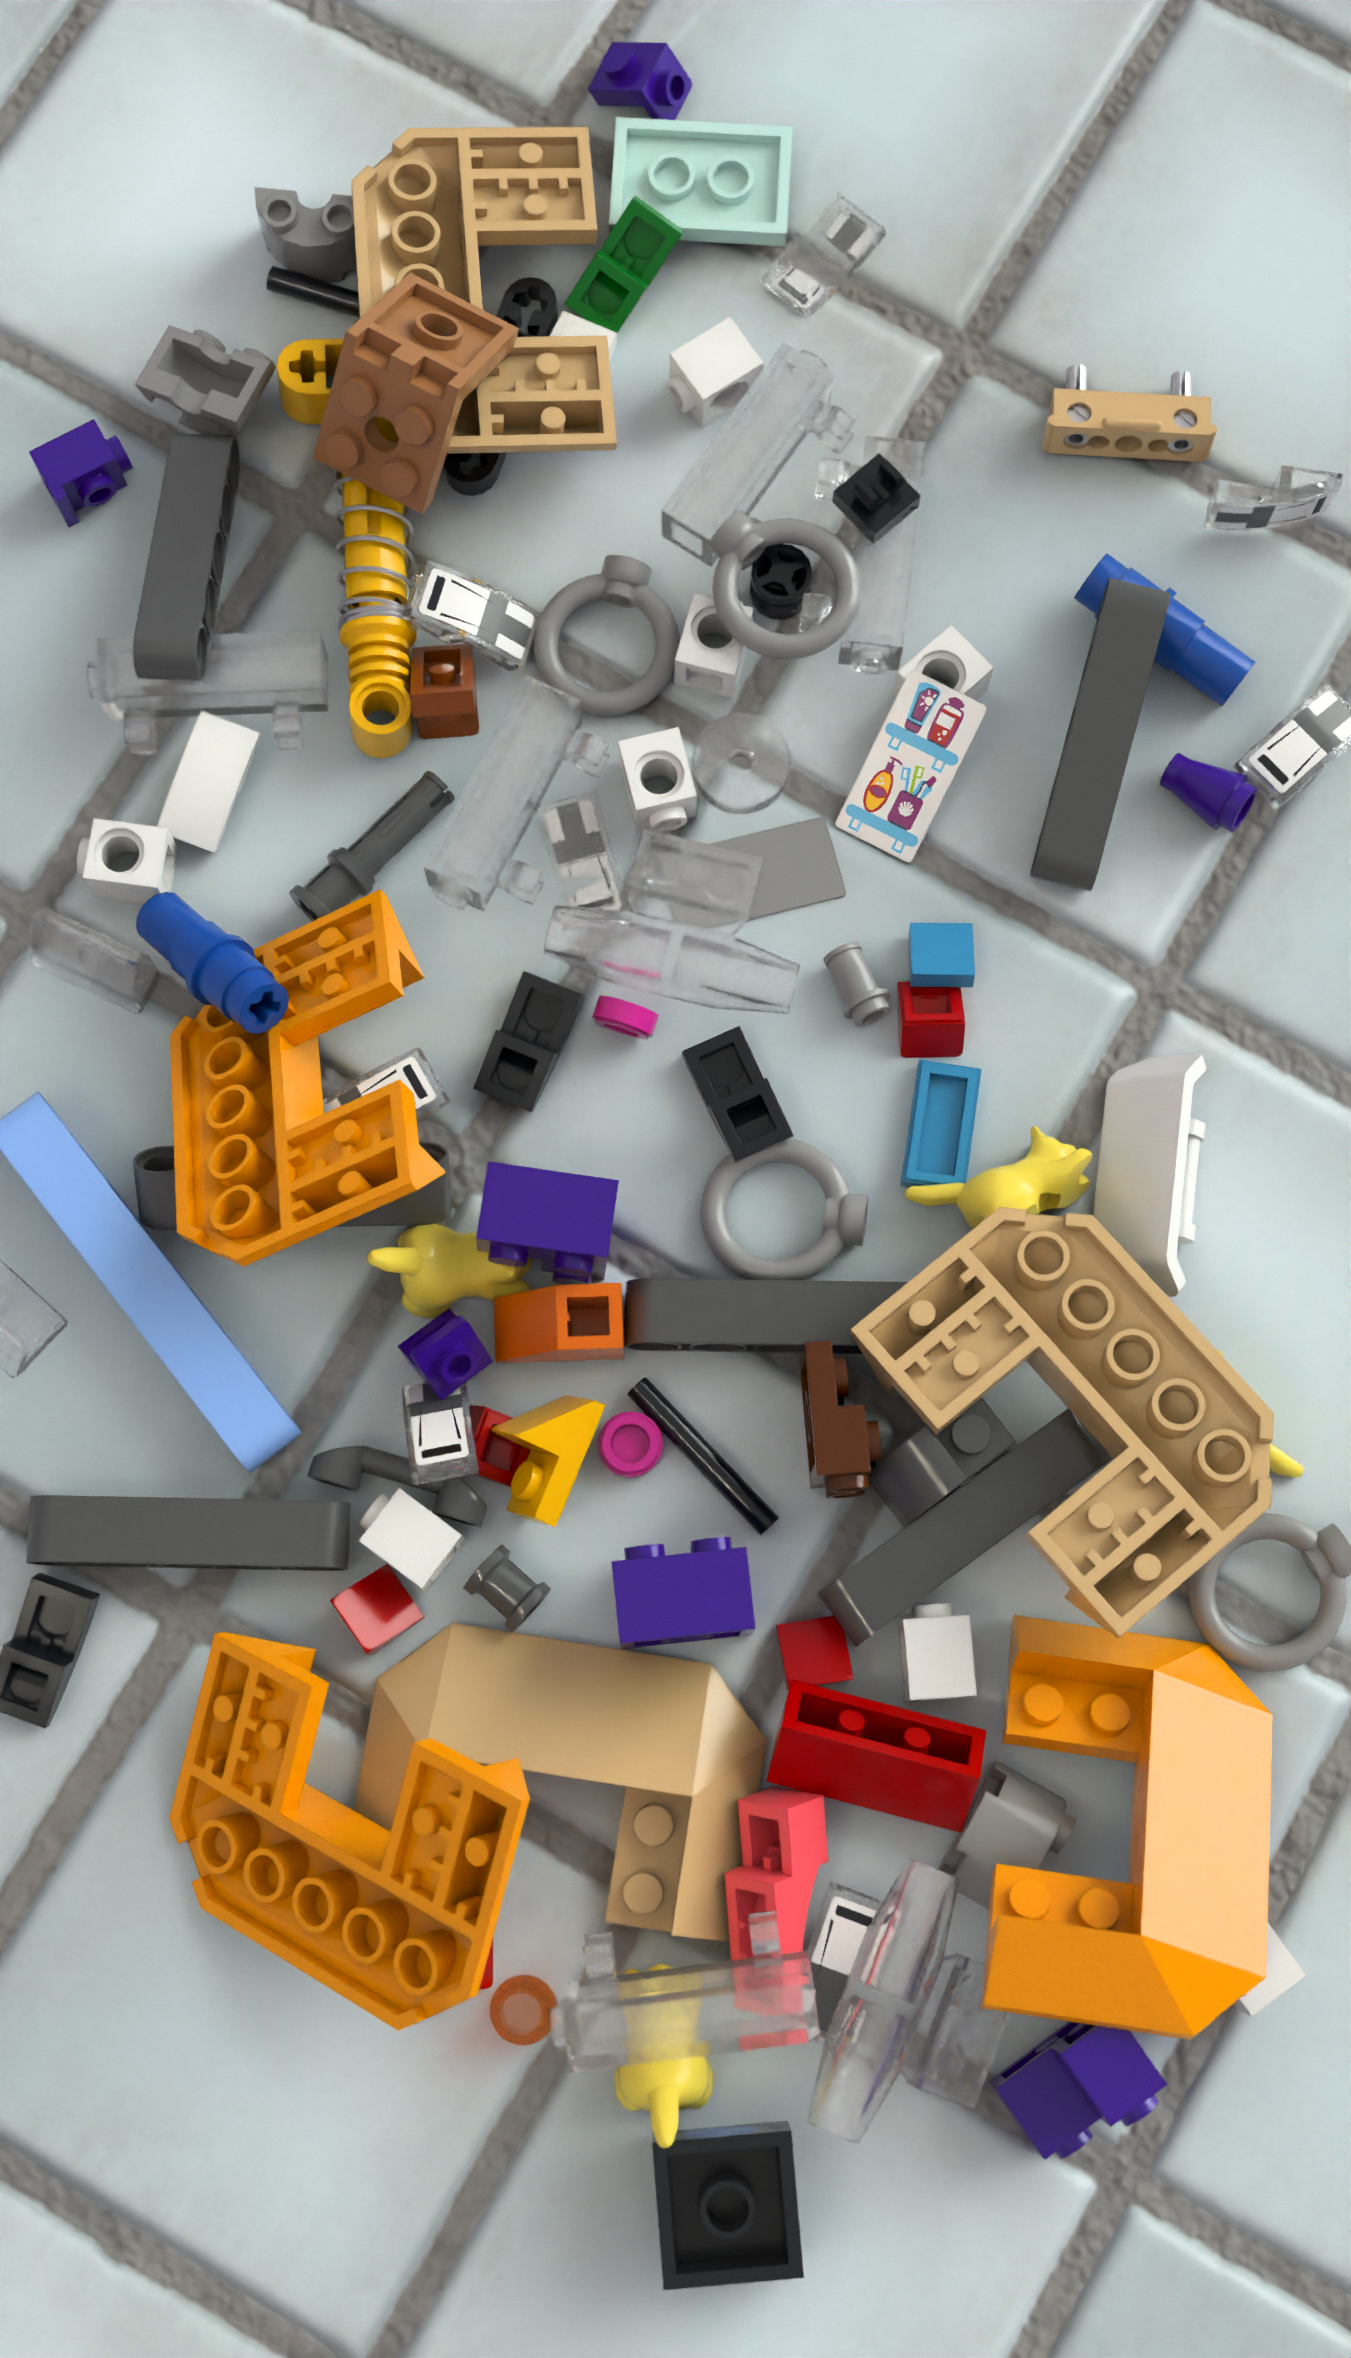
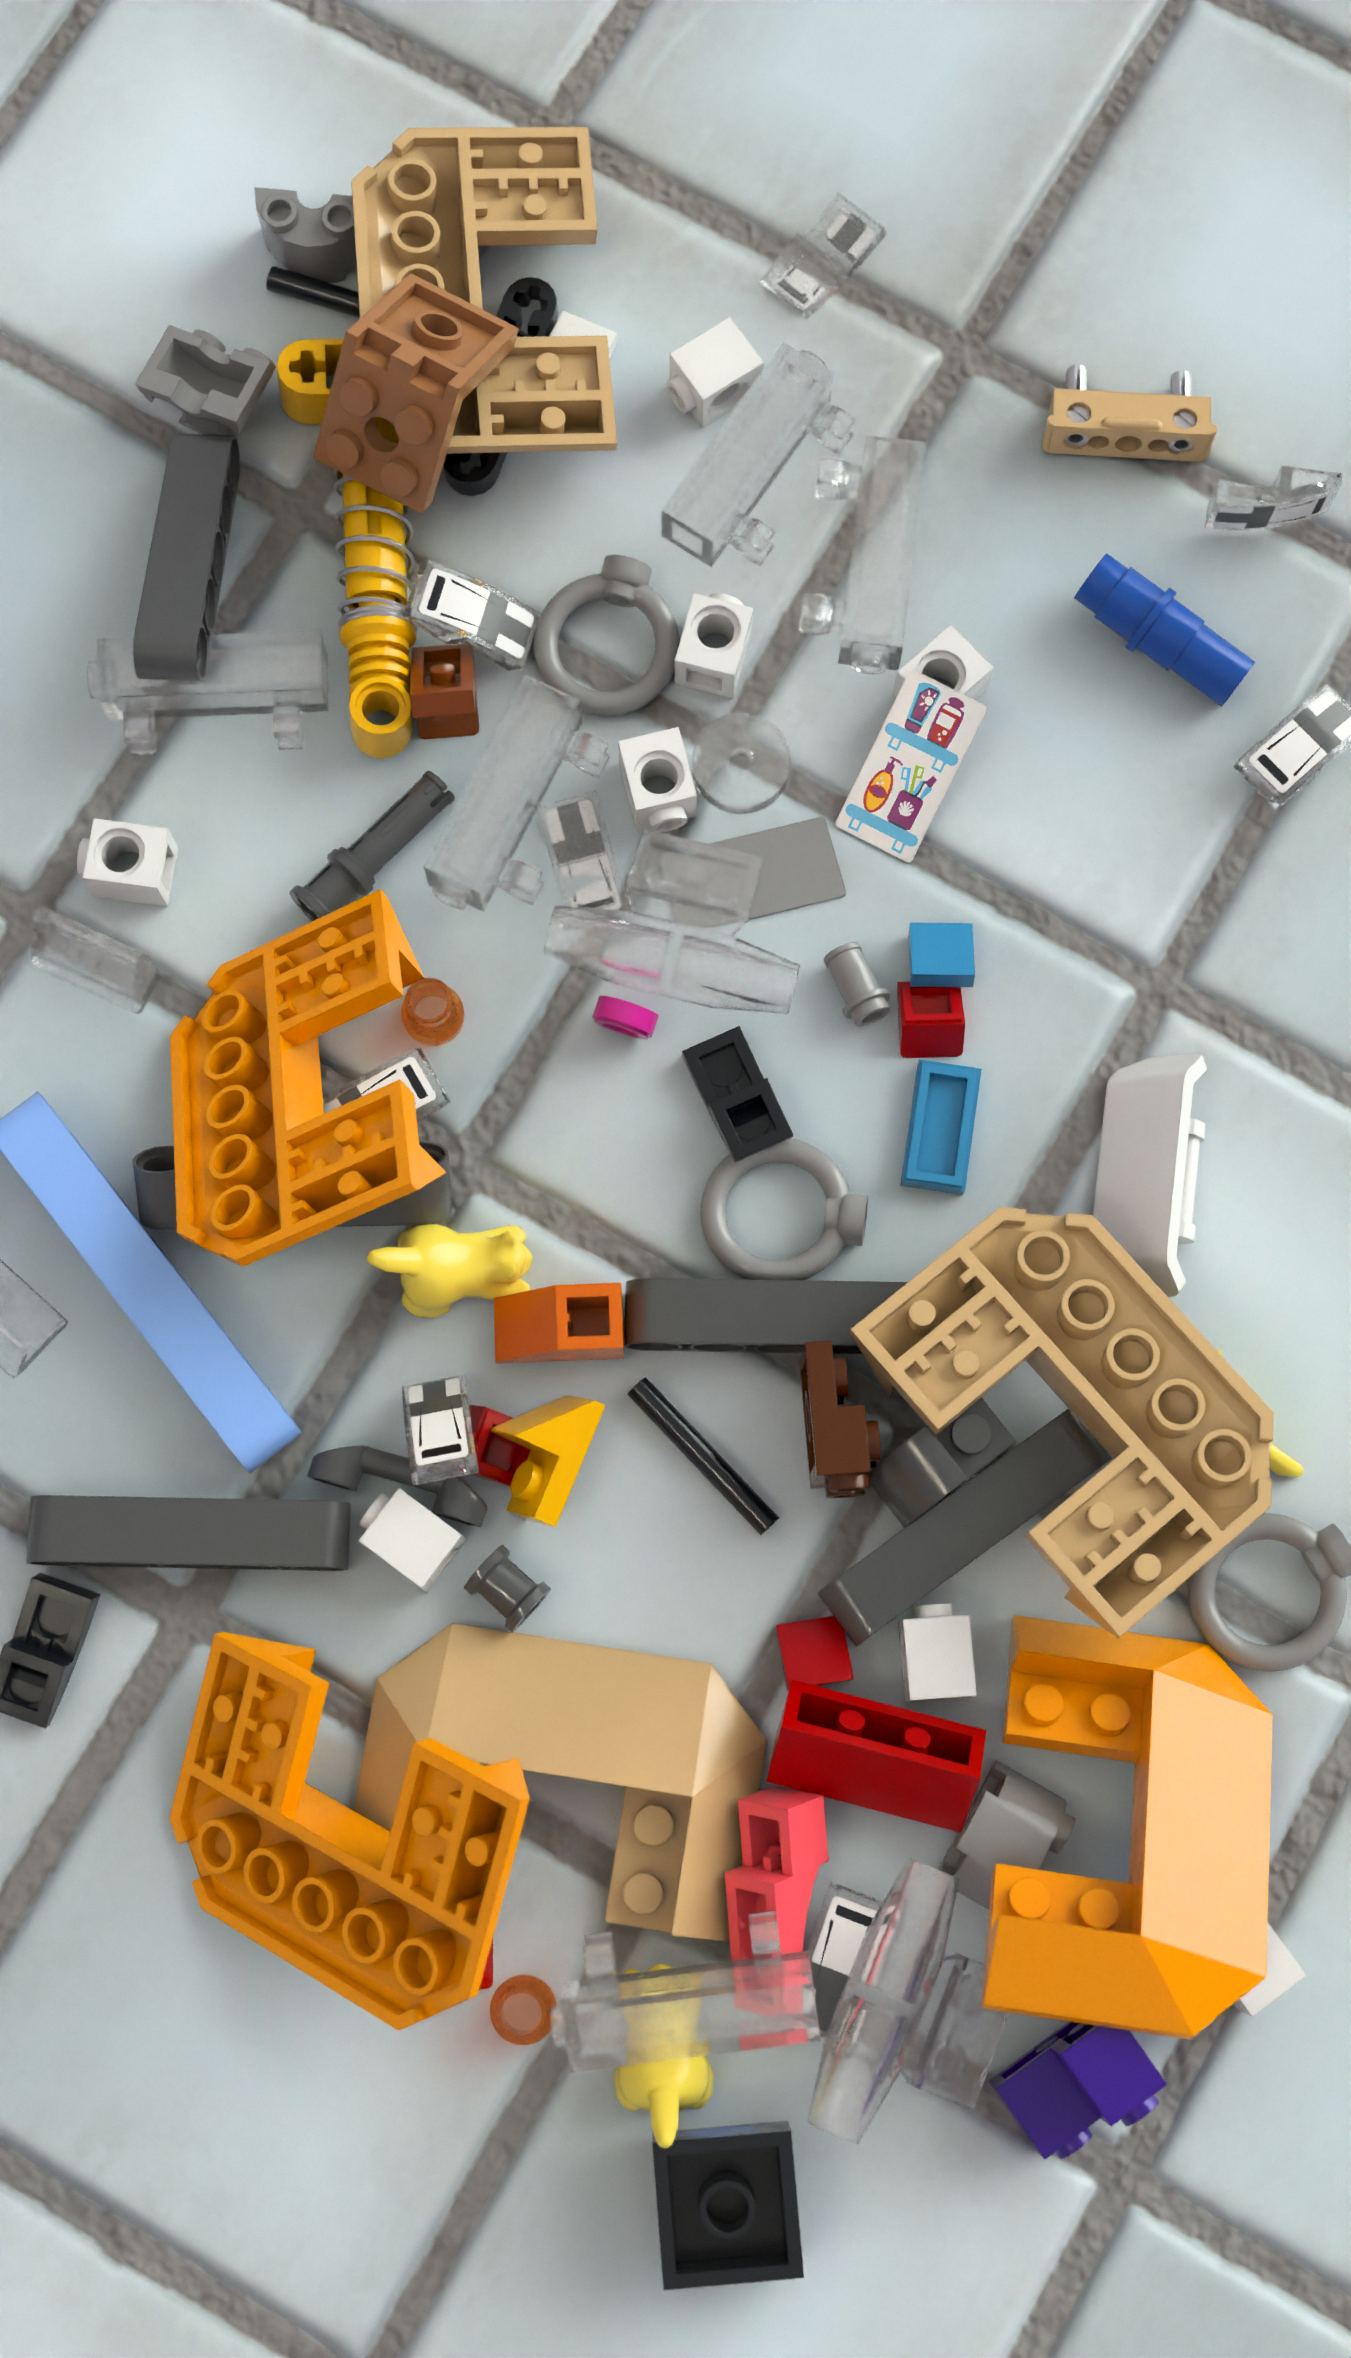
dark purple brick [29,419,133,527] -> none
blue piece [136,892,289,1034] -> none
white slope [157,711,261,853] -> none
slope [330,1564,425,1656] -> none
dark purple bracket [398,1308,493,1400] -> none
black slope [473,971,585,1112] -> none
dark purple brick [476,1161,619,1285] -> none
green slope [564,196,684,333] -> none
dark purple bracket [587,42,692,120] -> none
dark pink tile [598,1411,663,1478] -> none
light aqua plate [609,117,793,246] -> none
dark purple brick [611,1537,756,1649] -> none
light grey piece [708,511,861,659] -> none
black wheel [750,544,812,620] -> none
black tile [832,453,921,545] -> none
light yellow animal [905,1126,1092,1229] -> none
dark grey beam [1030,578,1171,891] -> none
dark purple cone [1160,753,1258,832] -> none
none -> clear orange piece [401,978,465,1046]

